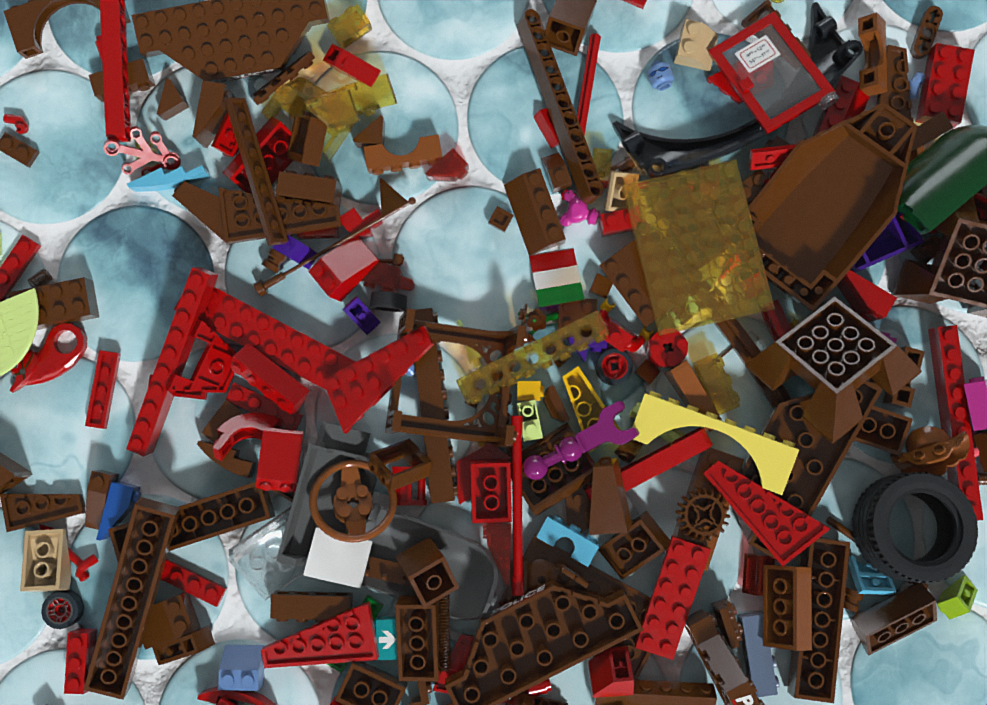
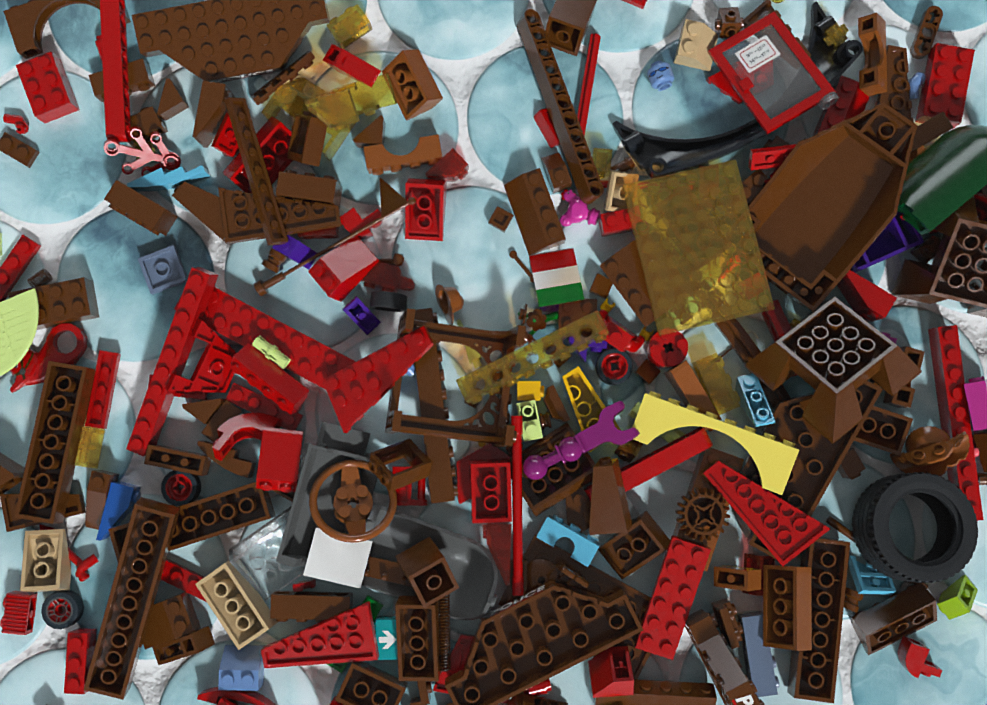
none -> red brick [0,591,38,635]
none -> reddish brown brick [14,361,95,524]
none -> red brick [16,52,80,123]
none -> clear yellow hinge [75,426,106,469]
none -> reddish brown brick [104,180,178,236]
none -> reddish brown brick [128,106,168,148]
none -> sand blue plate [138,245,188,295]
none -> reddish brown brick [144,444,211,476]
none -> wheel [161,470,201,506]
none -> reddish brown slope [182,398,226,424]
none -> tan slope [195,558,278,650]
none -> yellowish green pin [252,335,291,369]
none -> red tile [292,579,316,592]
none -> dark orange slope [382,49,443,120]
none -> red slope [405,178,447,241]
none -> dark orange piece [435,284,464,325]
none -> reddish brown hinge [510,251,534,283]
none -> reddish brown bush [539,411,552,430]
none -> dark orange brick [714,565,761,591]
none -> reddish brown brick [715,7,744,38]
none -> medium azure slope [735,373,775,427]
none -> clear yellow gear [823,23,849,47]
none -> reddish brown brick [838,448,866,480]
none -> red brick [898,636,943,678]

